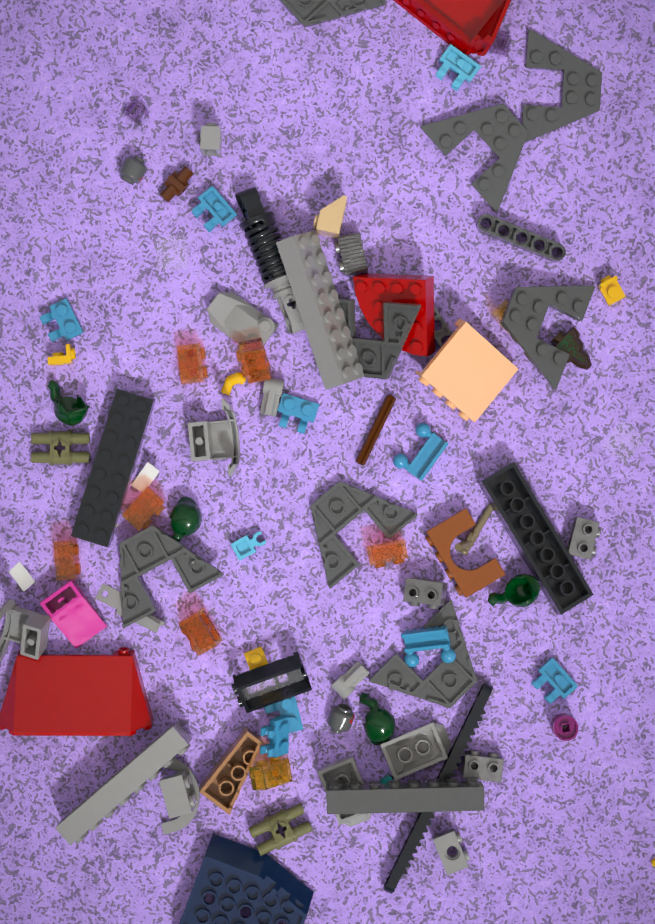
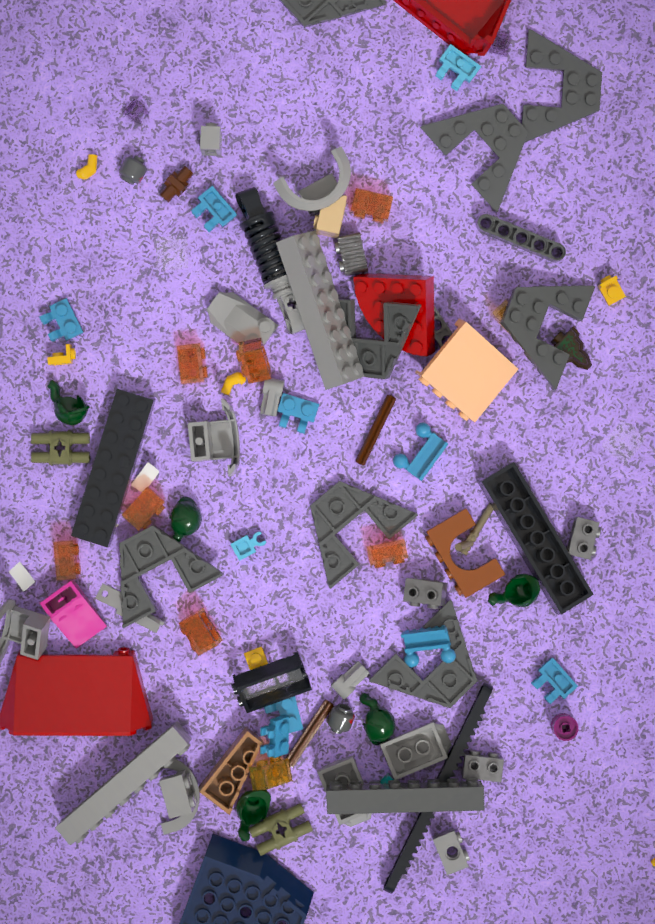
none -> yellow arm [76,154,98,180]
none -> dark green piece [236,789,271,841]
none -> light grey piece [273,147,351,215]
none -> reddish brown axle [284,699,334,767]
none -> clear orange brick [350,188,393,224]

